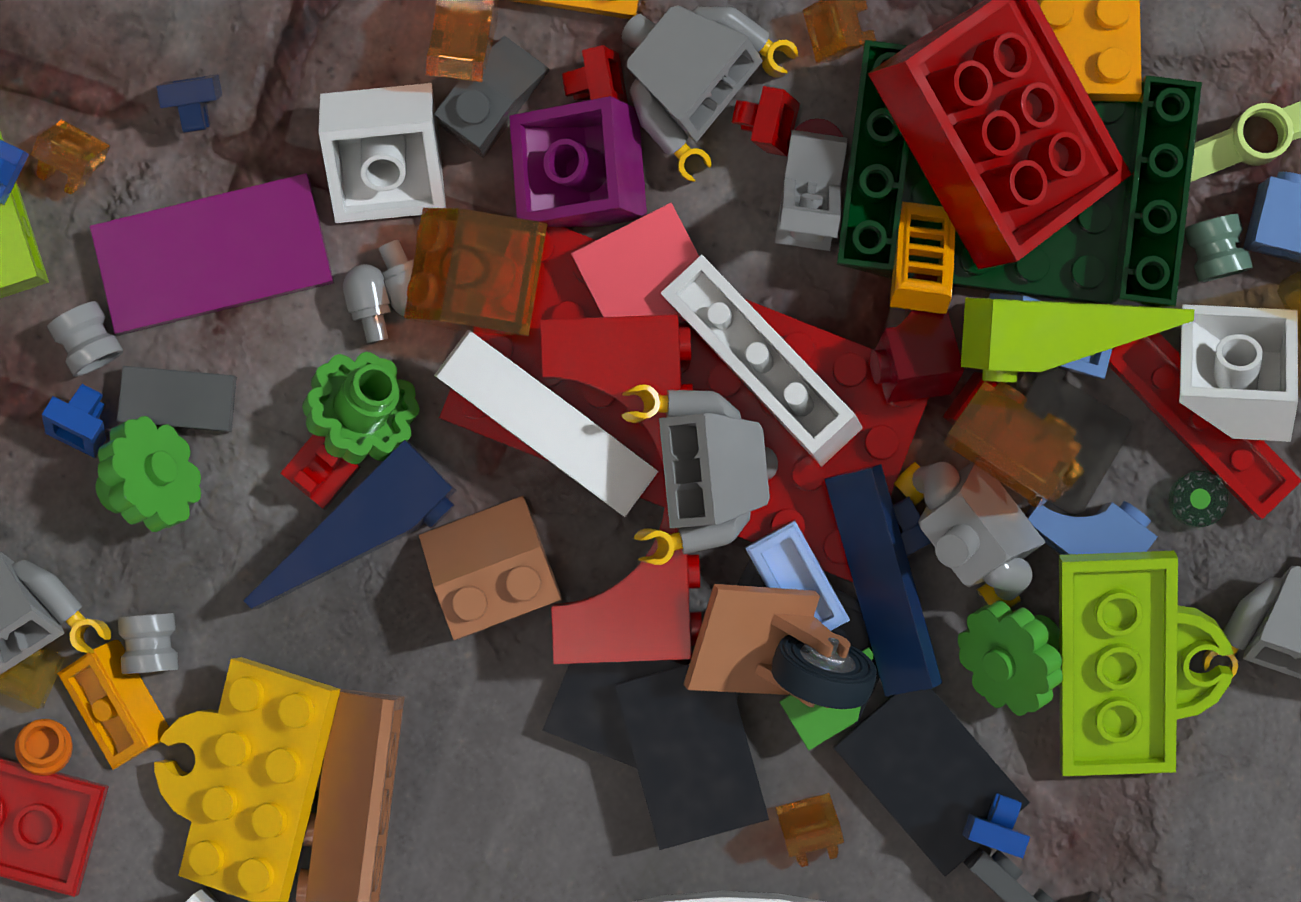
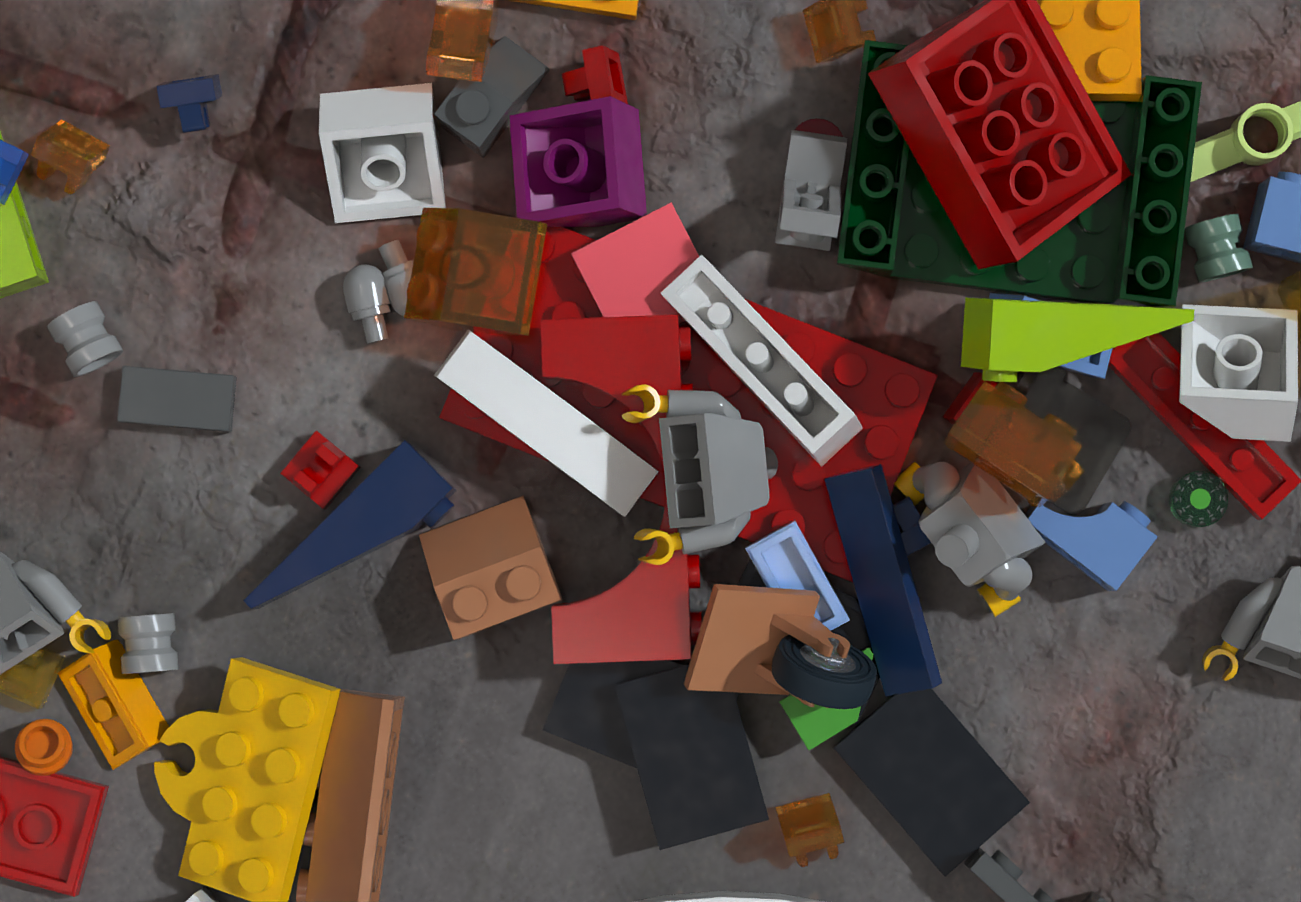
blue tile [42,384,106,458] -> none
magenta tile [90,173,334,335] -> none
bright green plant [96,416,201,532] -> none
bright green plant [302,352,420,464] -> none
light grey torso [621,5,798,182] -> none
red tile [731,86,800,157] -> none
dark red arch [870,273,964,403] -> none
light orange slope [890,201,955,314] -> none
bright green plant [958,600,1063,716] -> none
blue tile [962,793,1030,859] -> none
lime plate [1059,551,1234,776] -> none

